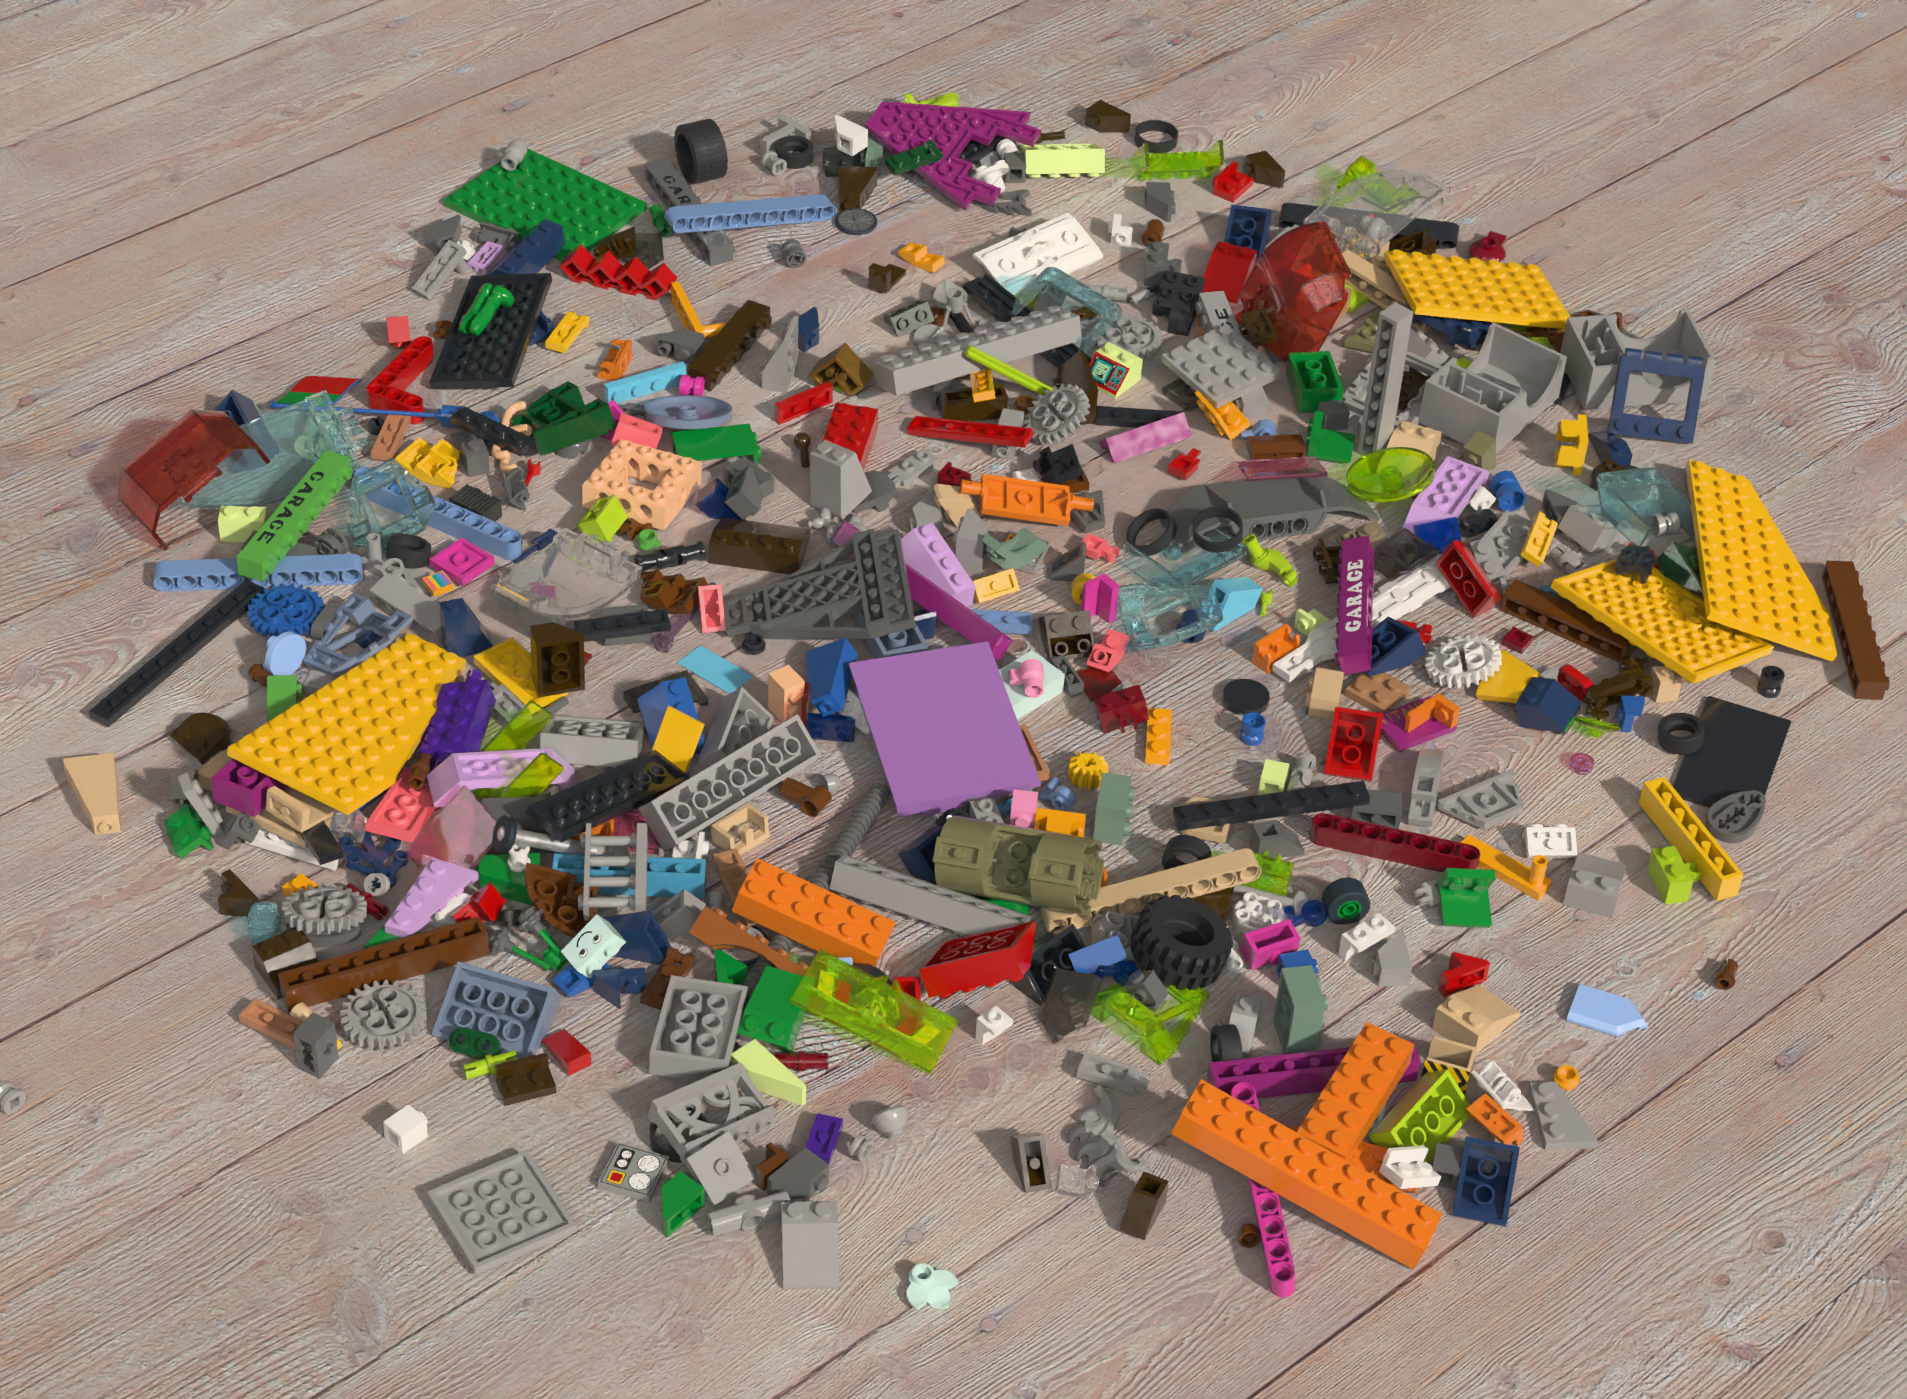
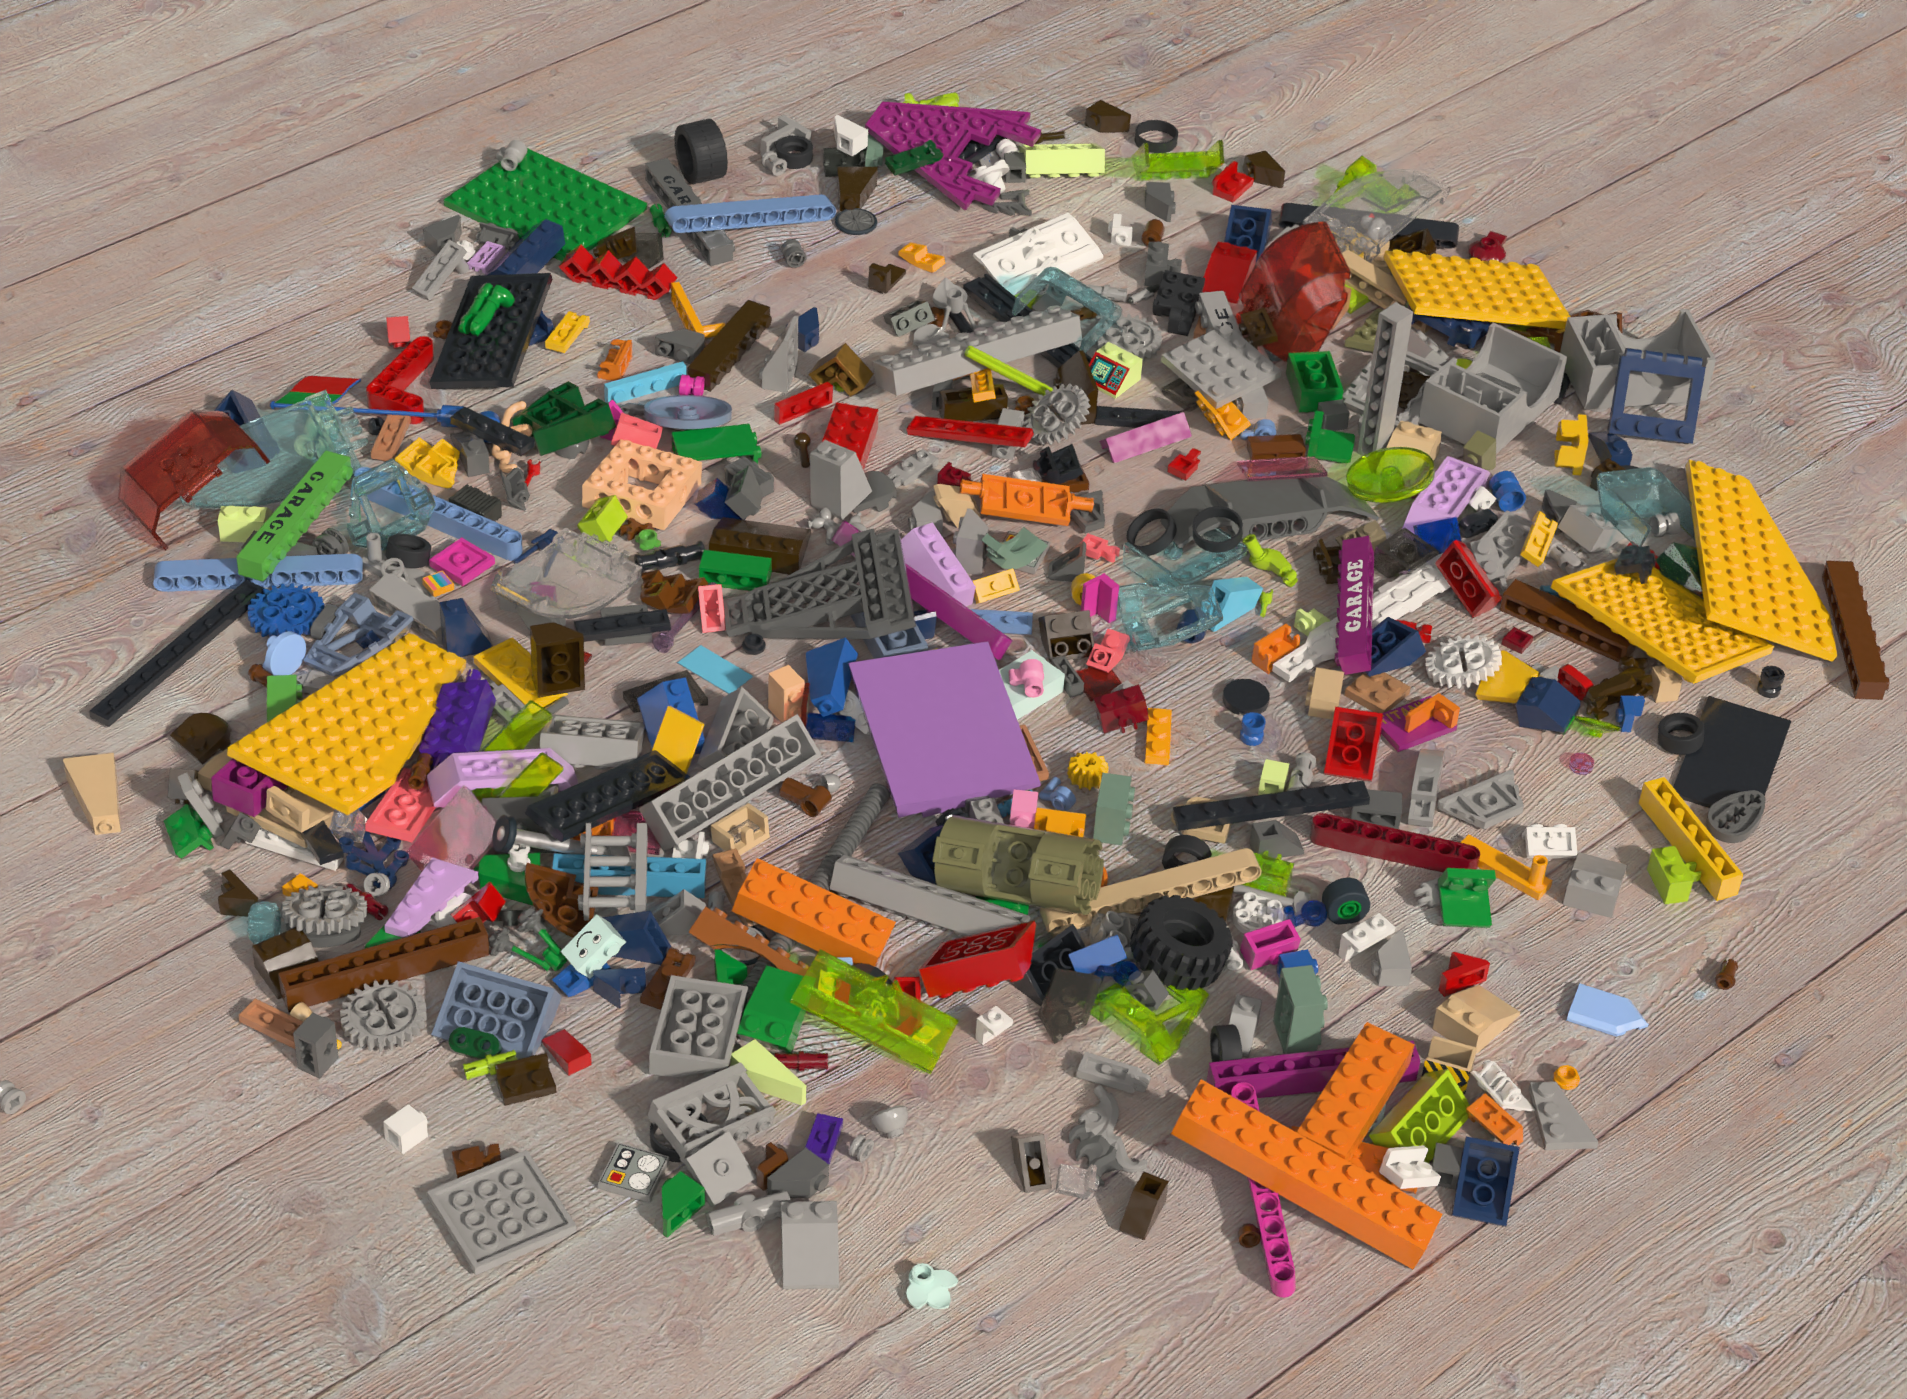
none -> reddish brown plate [452,1144,501,1179]
none -> green brick [699,550,772,591]

